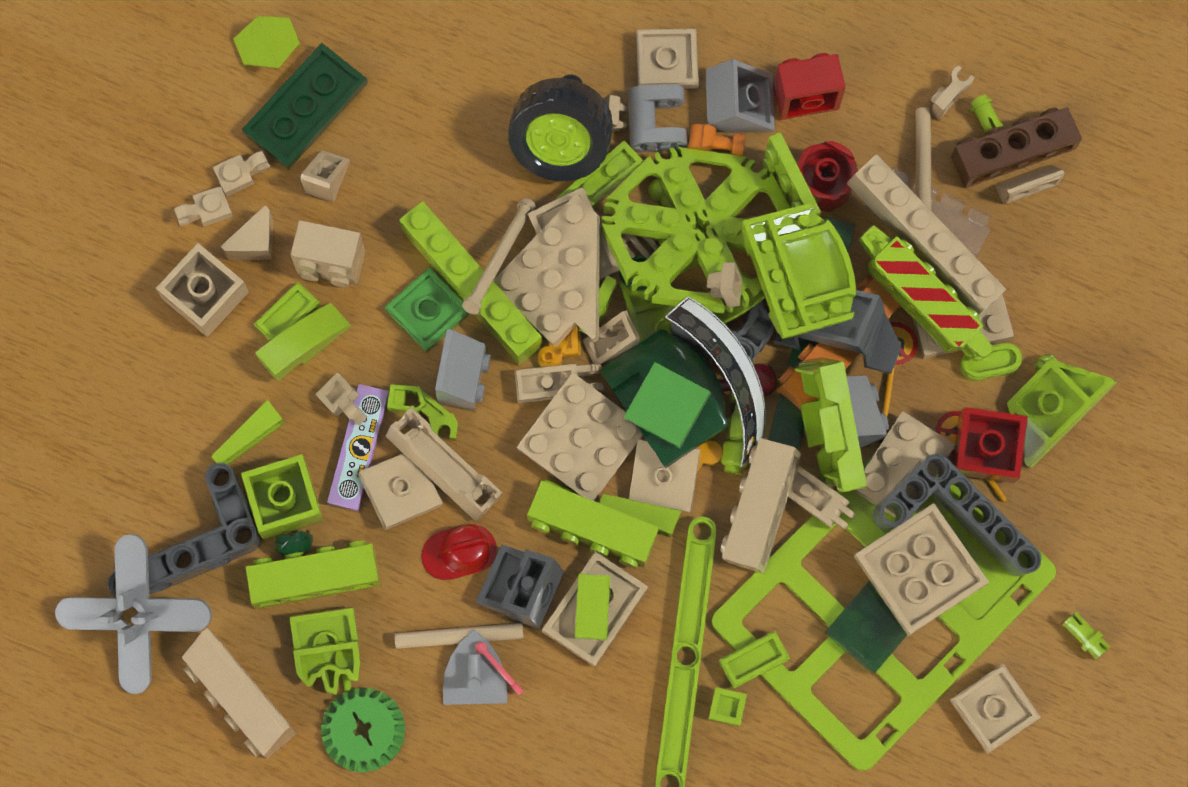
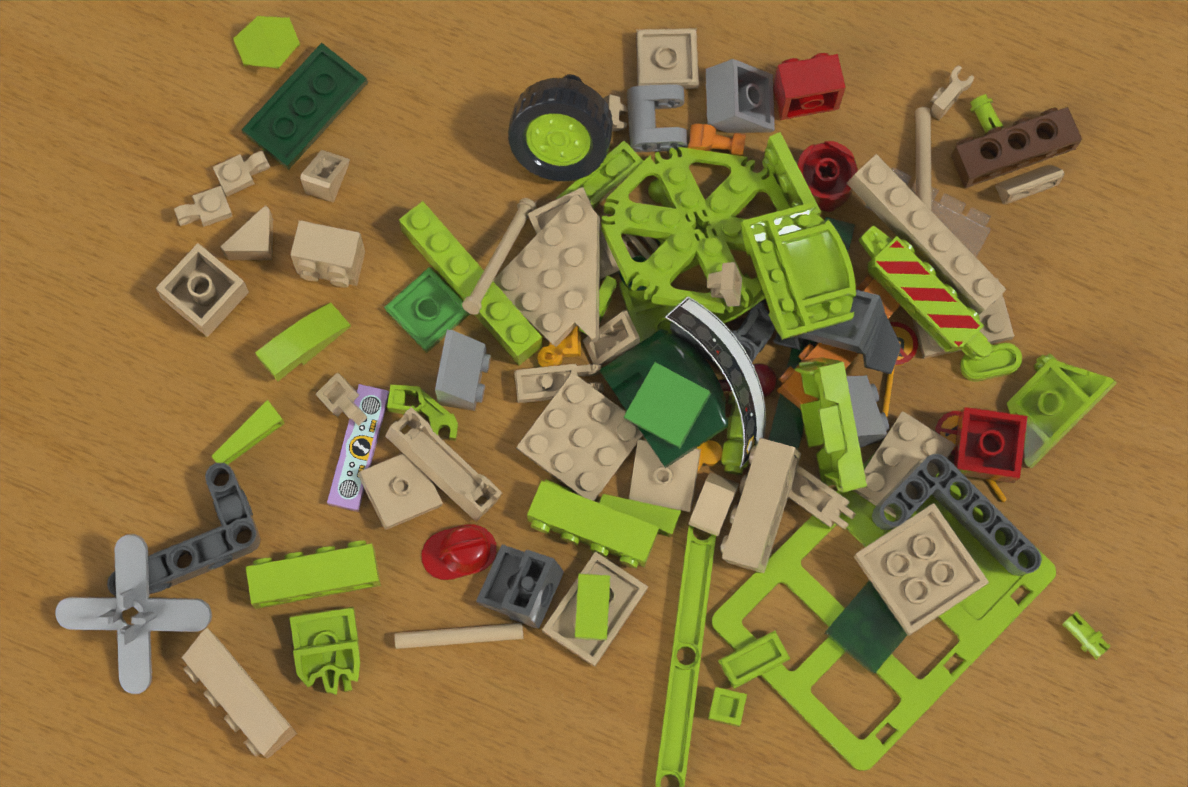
lime brick [241,454,324,540] -> none
lime tile [254,282,320,341] -> none
dark green plate [274,530,313,556] -> none
bright green gear [321,688,405,772] -> none
light grey shield [443,630,507,705] -> none
coral hinge [475,641,524,695] -> none
tan plate [950,664,1041,754] -> none
none -> tan slope [688,472,739,536]

